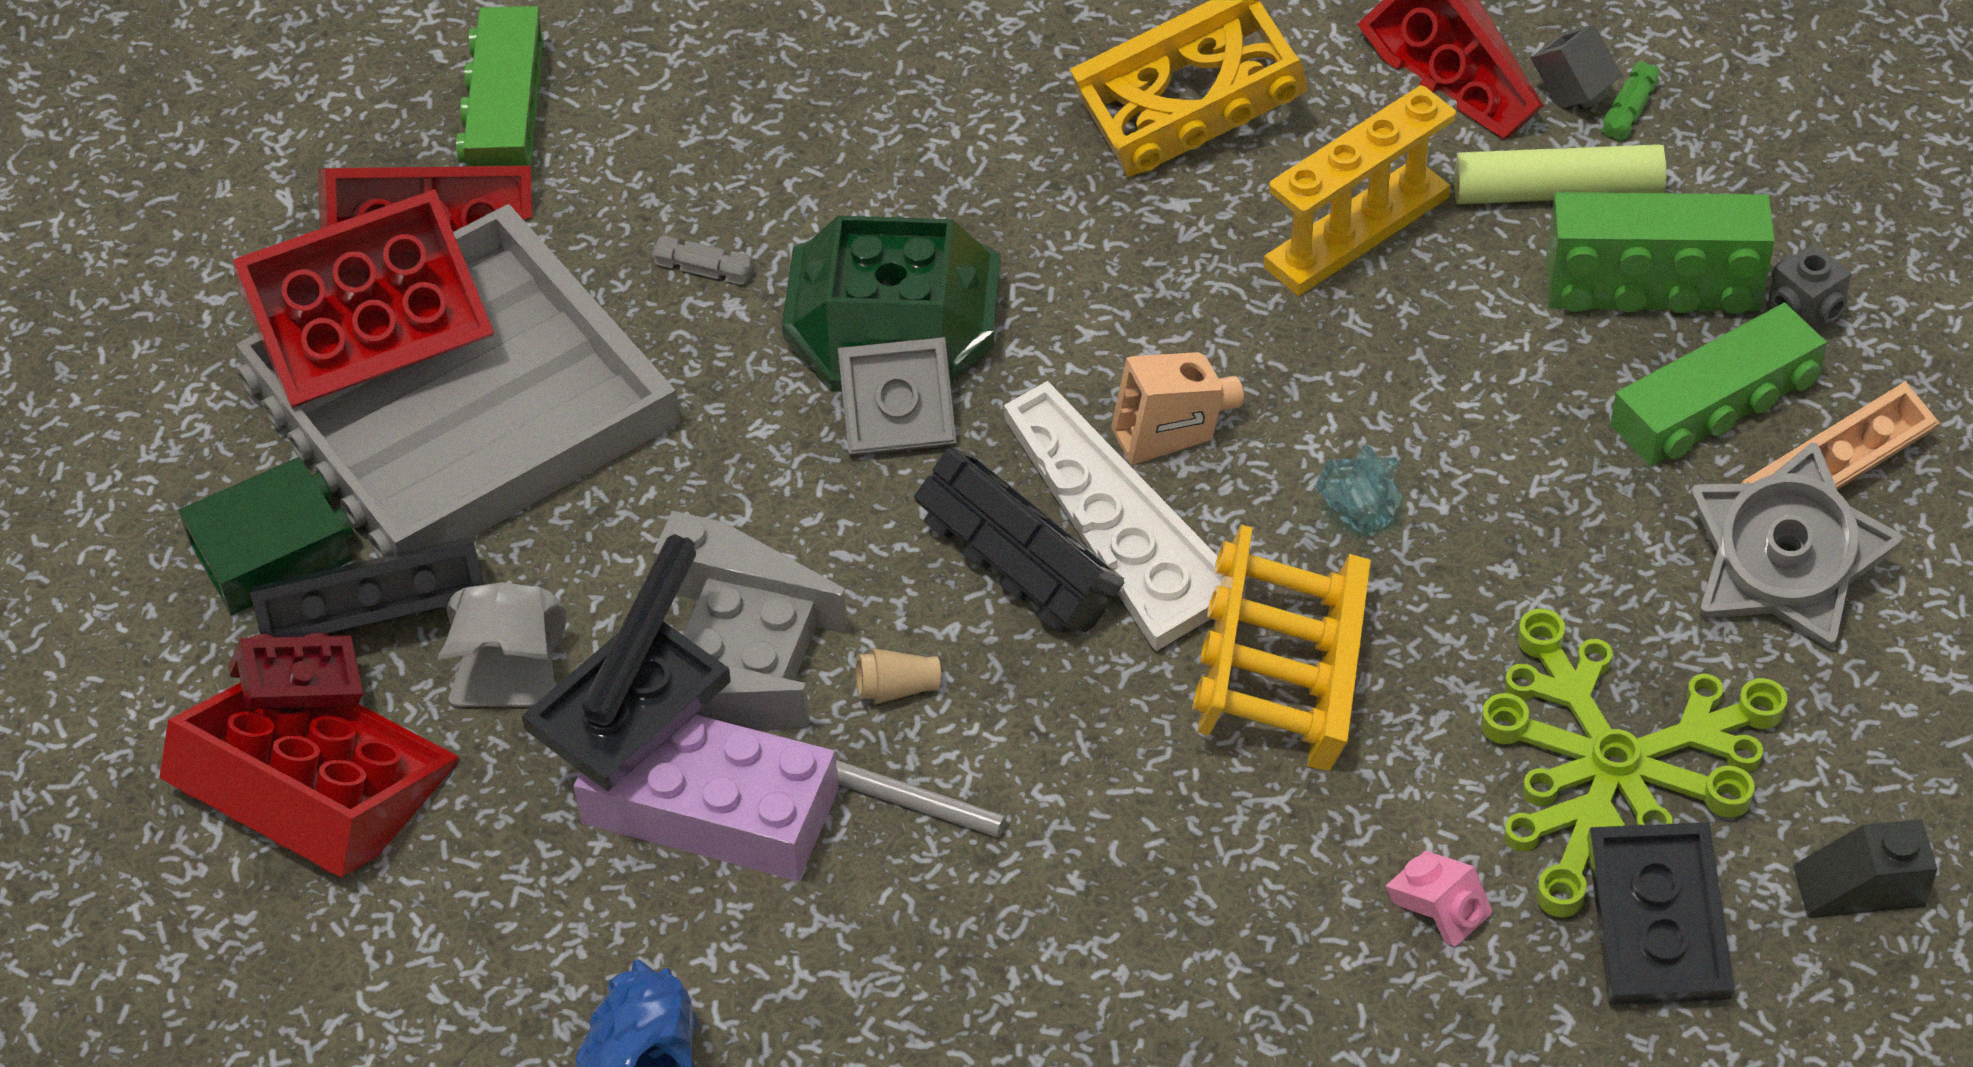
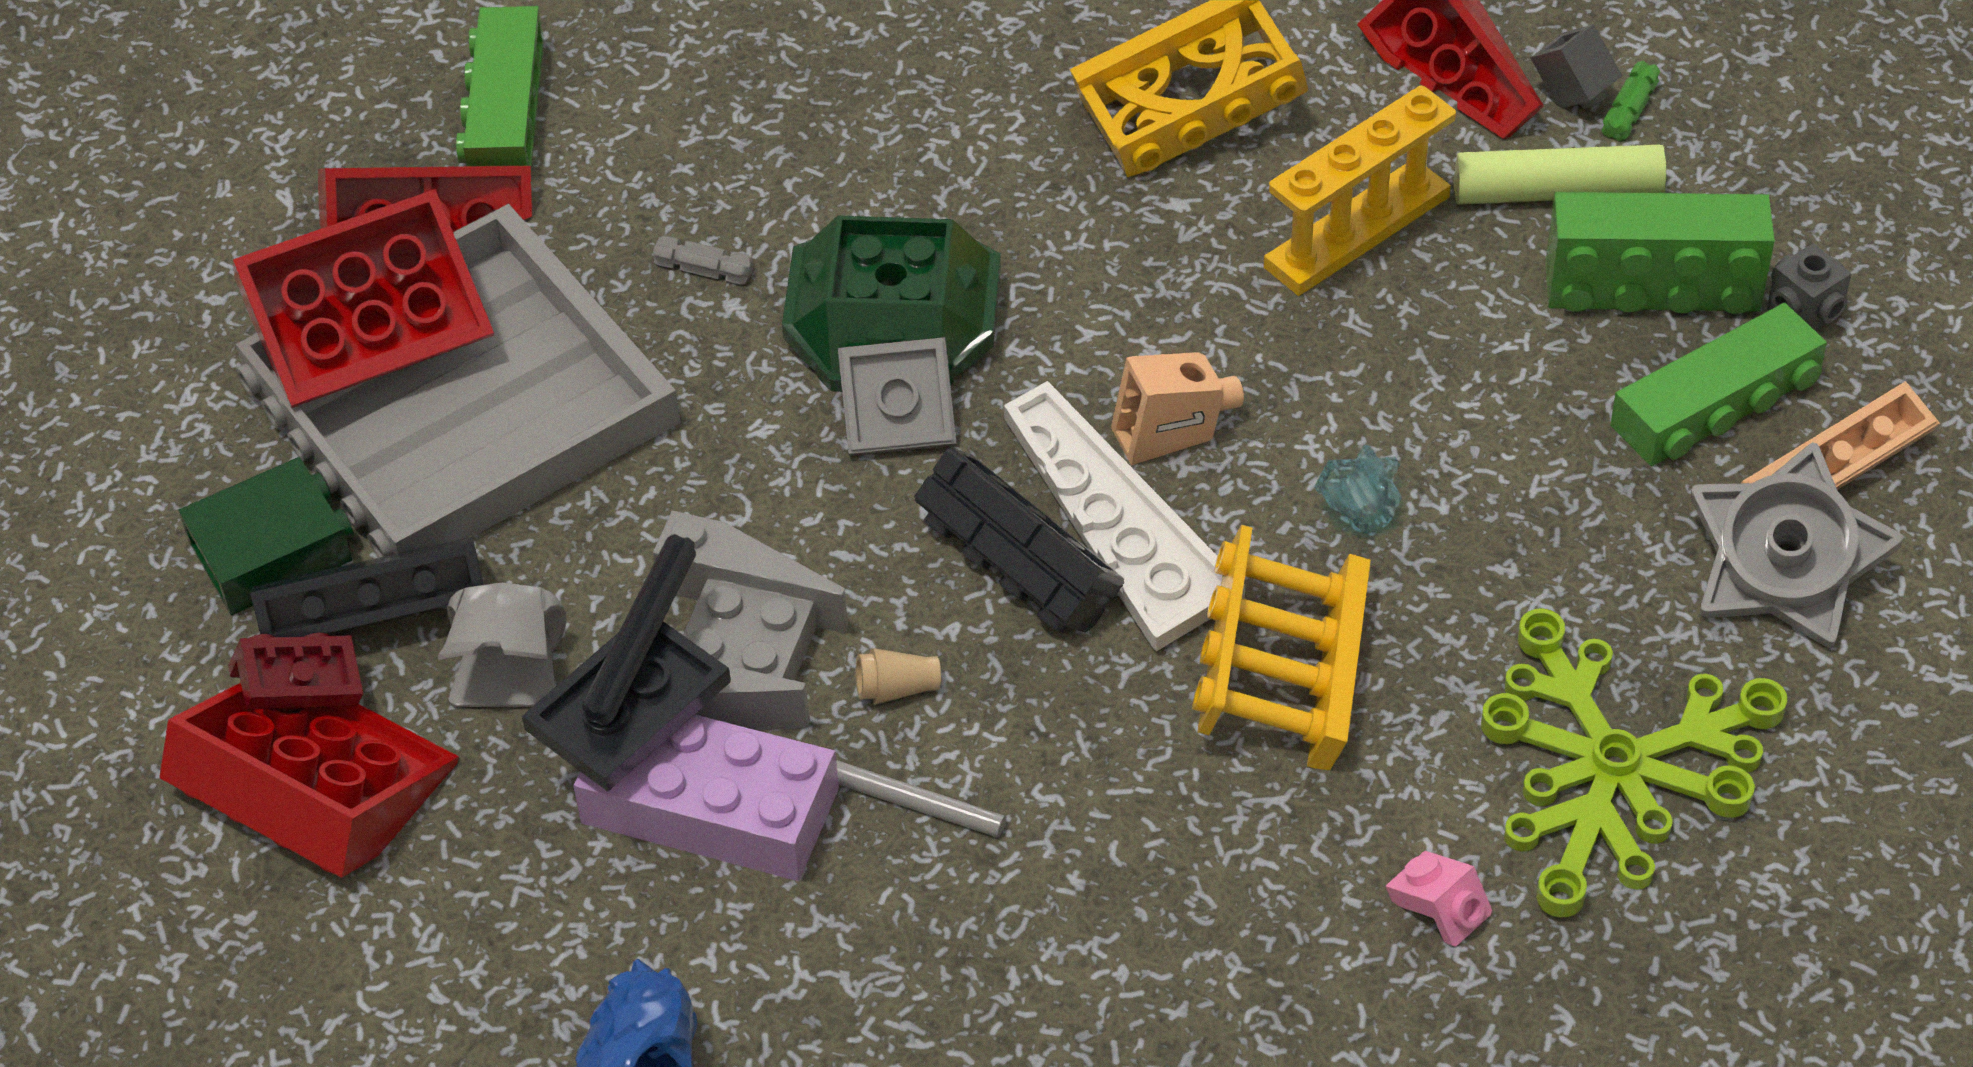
black plate [1587,822,1734,1004] -> none
pearl dark grey slope [1794,819,1938,918] -> none

